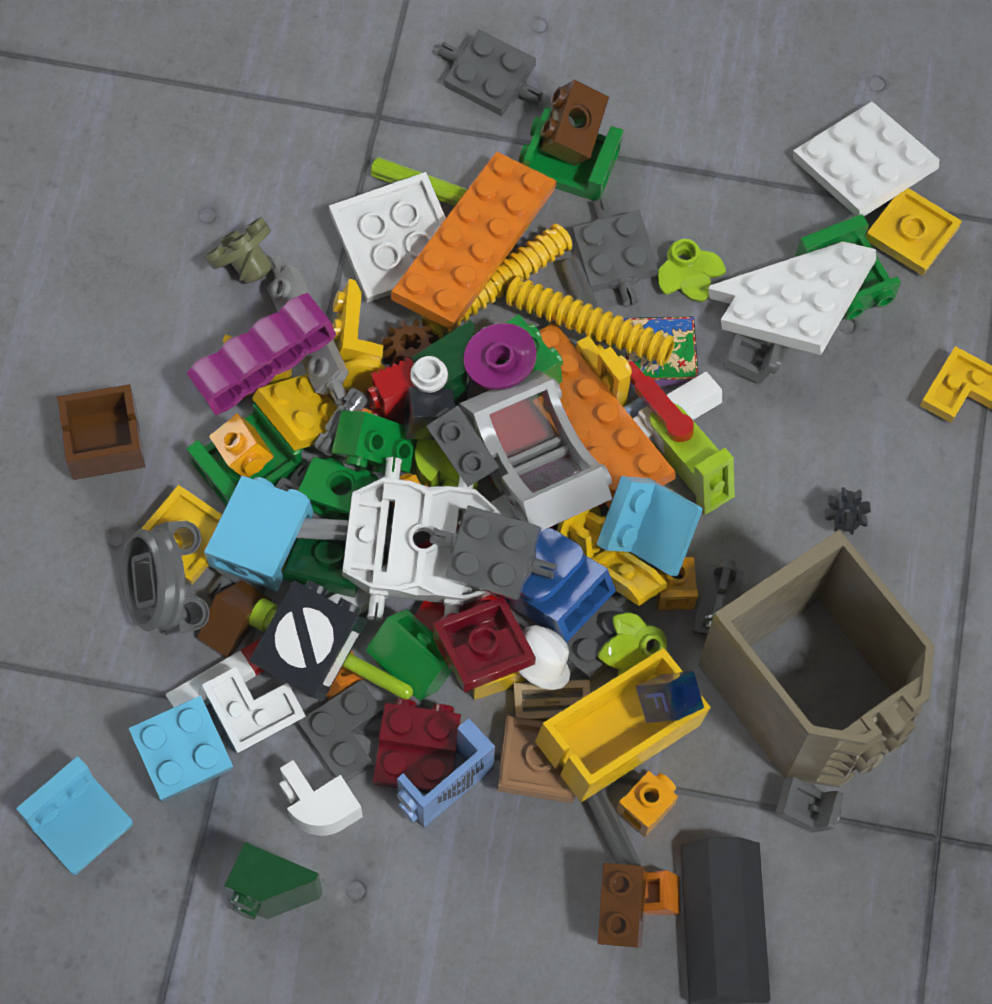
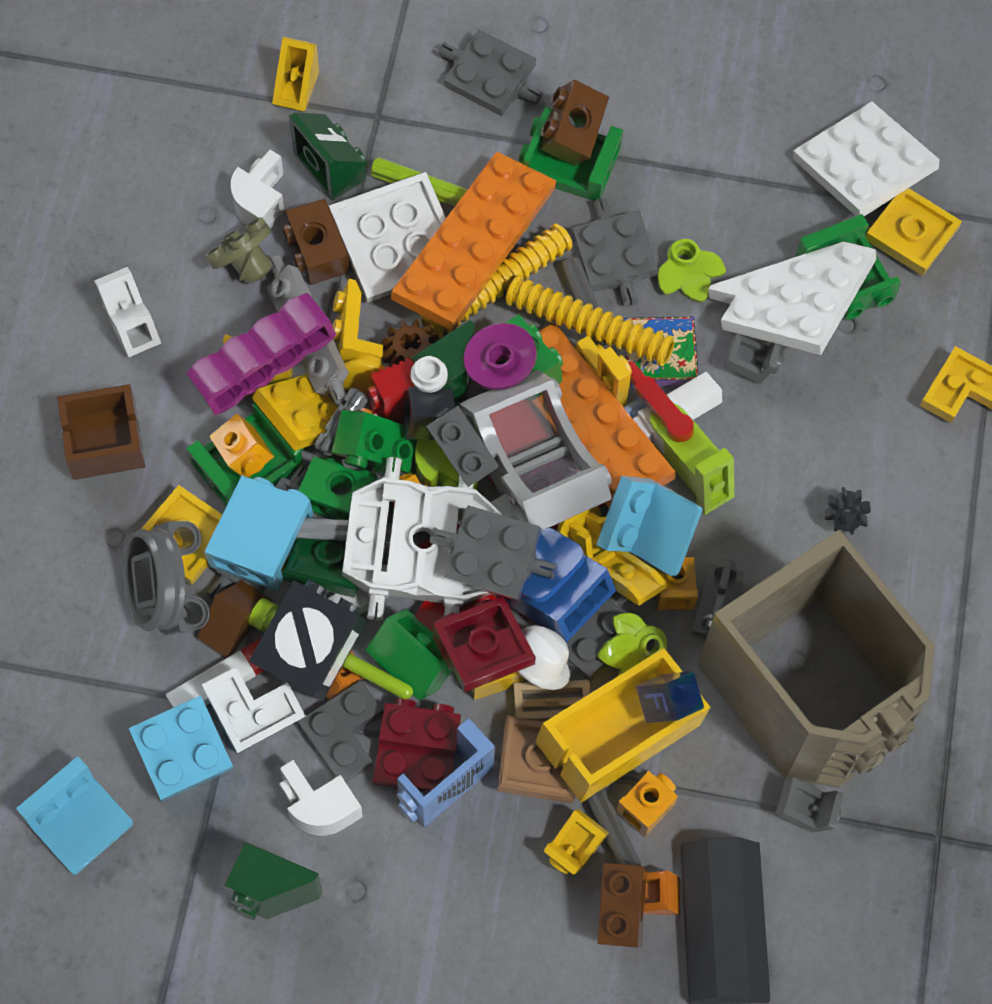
none -> white brick [94,267,161,357]
none -> white brick [231,150,285,229]
none -> yellow slope [272,37,319,111]
none -> reddish brown brick [282,198,350,285]
none -> dark green slope [289,112,367,201]
none -> yellow bracket [543,809,609,875]

